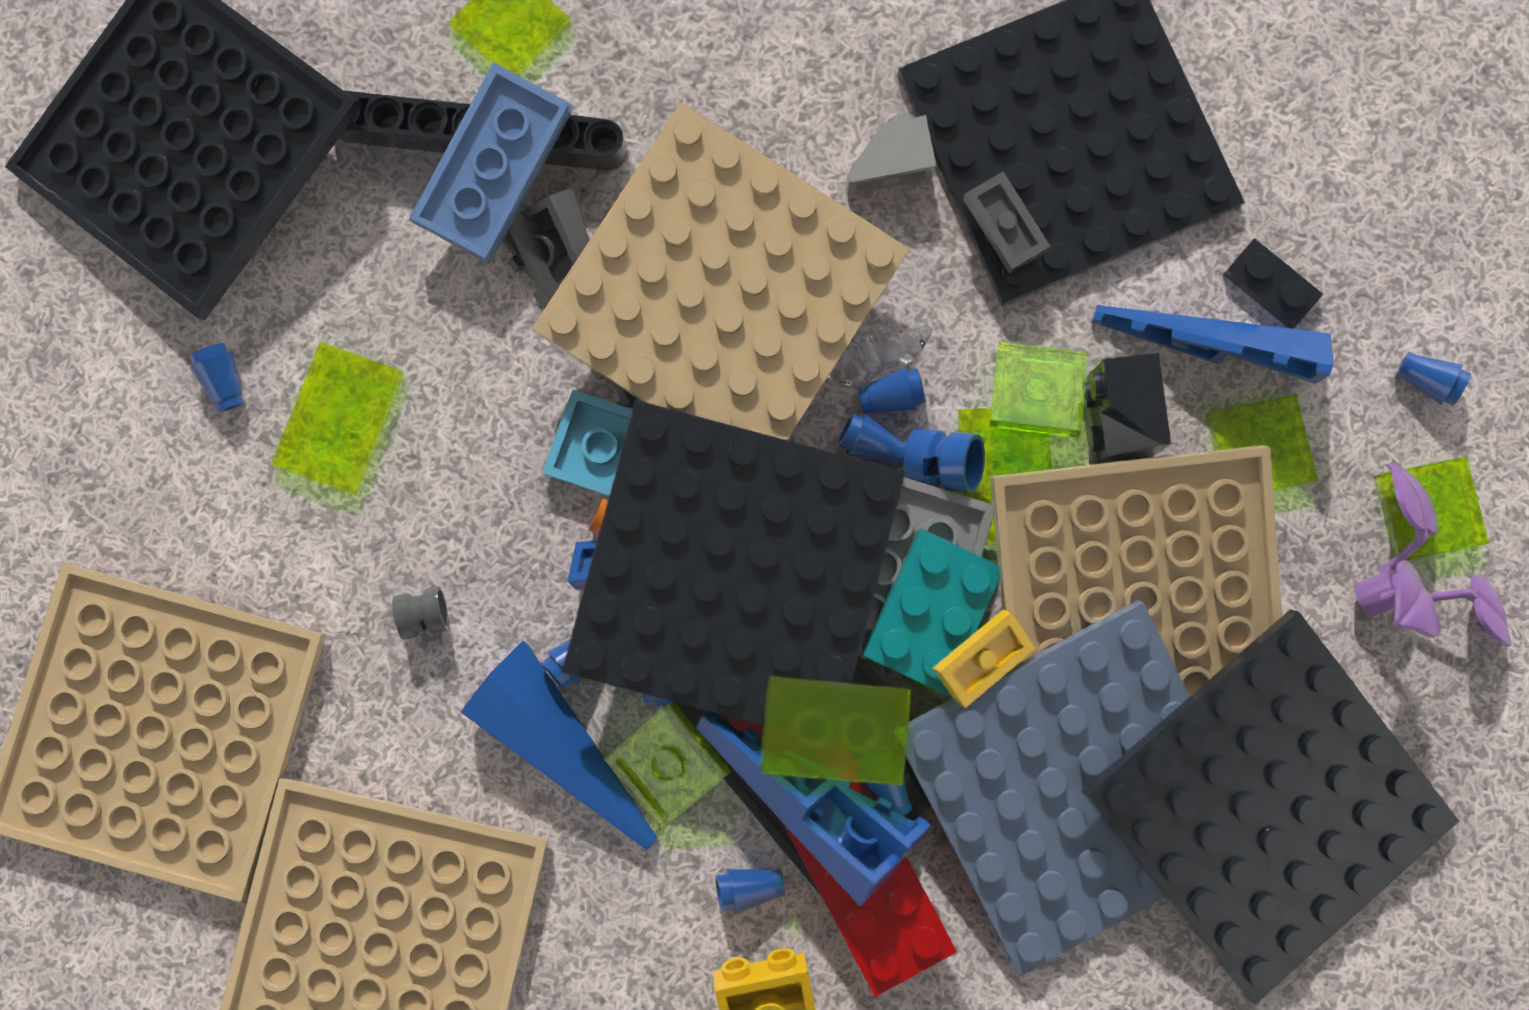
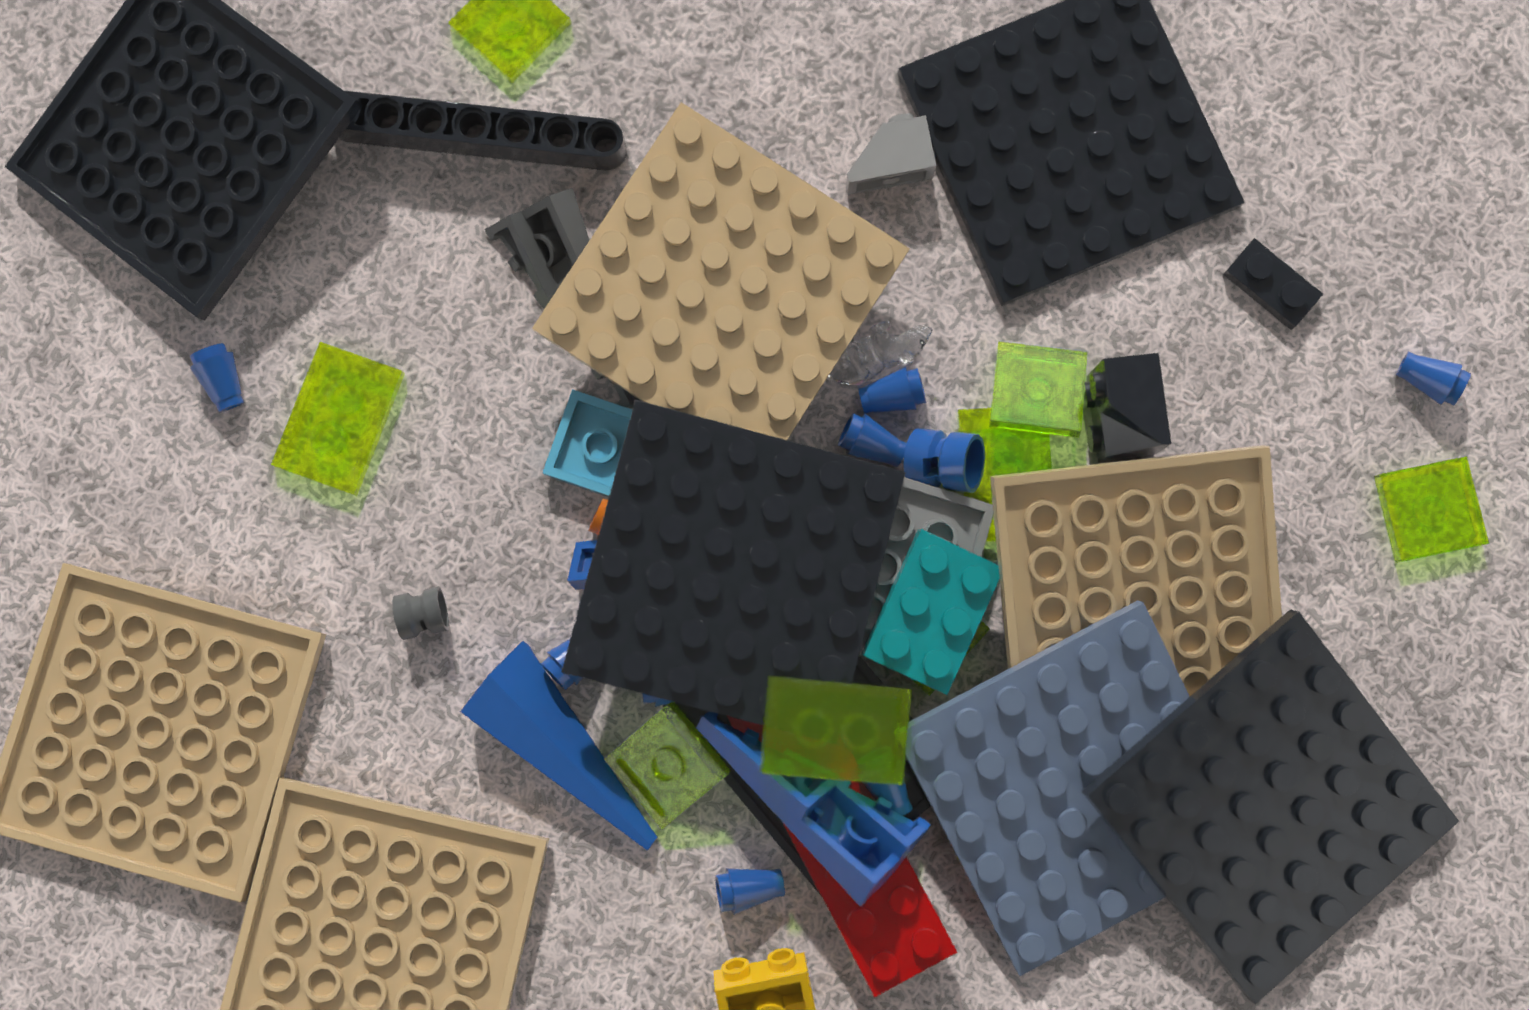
medium blue tile [408,62,574,265] -> none
yellow plate [933,610,1036,708] -> none
dark grey plate [963,172,1051,274] -> none
blue wedge [1091,305,1333,384] -> none
clear neon green tile [1206,394,1318,491] -> none
medium lavender plant [1355,463,1512,647] -> none

